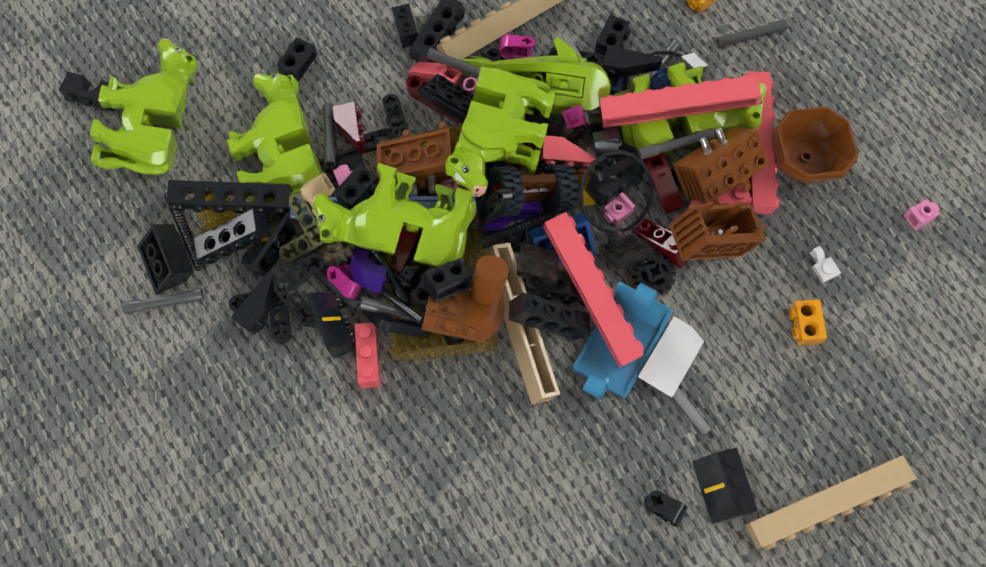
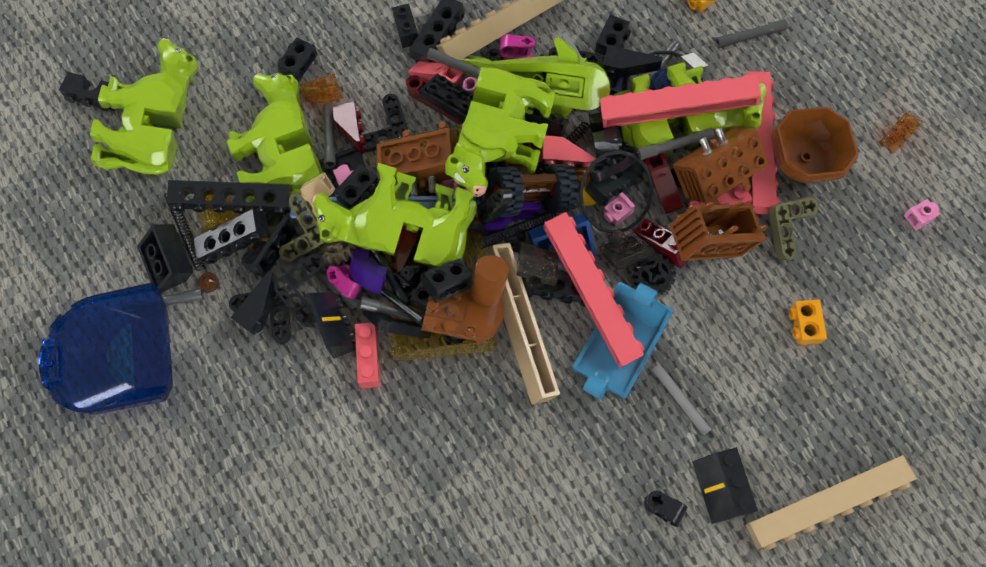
black brick [509,292,590,340] -> none
dark pink plate [562,105,587,130] -> none
white sticker [638,316,704,397] -> none
white plate [809,246,841,283] -> none
none -> clear blue windscreen [39,283,173,414]
none -> reddish brown tile [198,272,219,293]
none -> clear orange slope [299,74,343,104]
none -> olive beam [769,197,818,260]
none -> clear orange slope [879,110,924,153]

